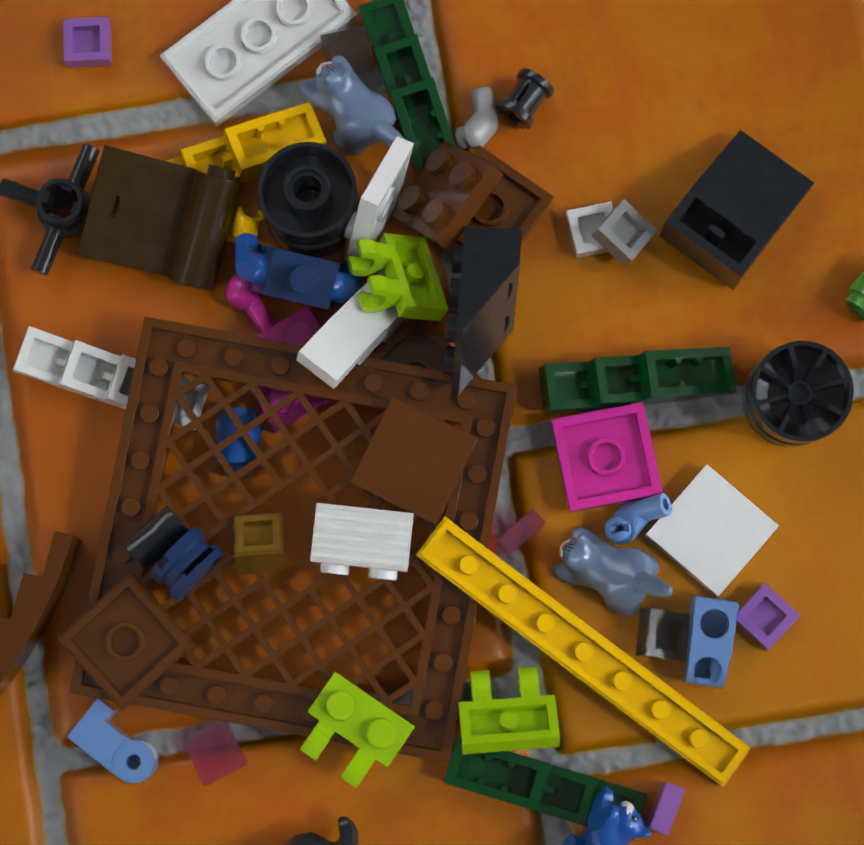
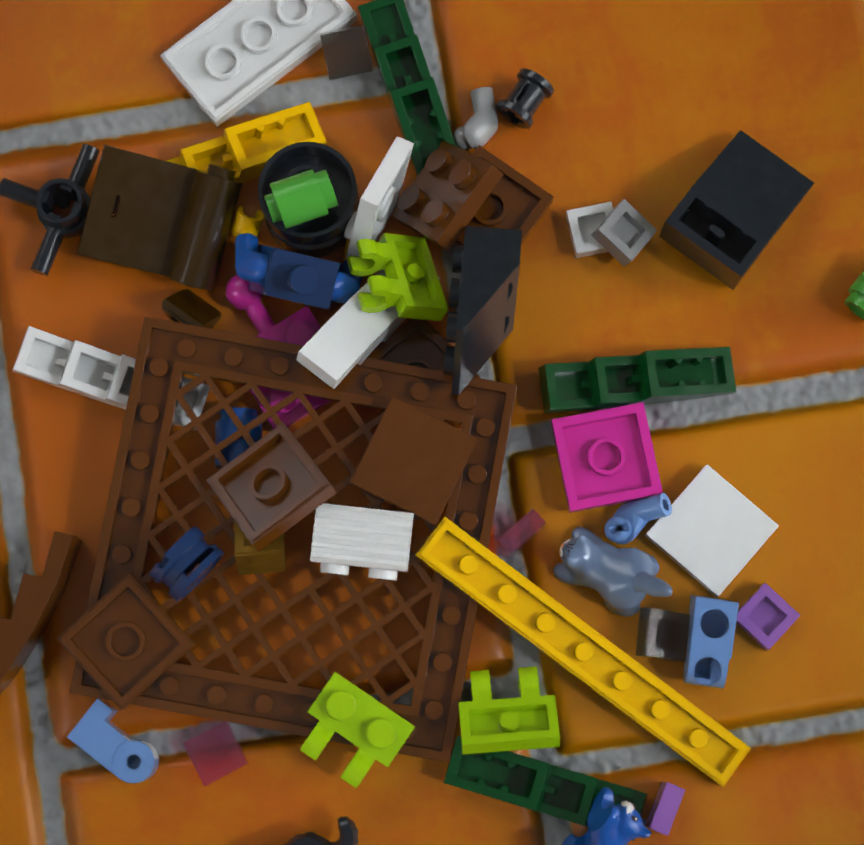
medium lavender tile [63,17,112,68] -> none
black piece [123,505,190,570] -> none
sand blue animal [300,56,404,156] -> none
black wheel [742,341,854,447] -> none
none -> dark brown slope [161,289,221,329]
none -> reddish brown tile [206,422,337,552]
none -> bright green brick [264,169,338,229]

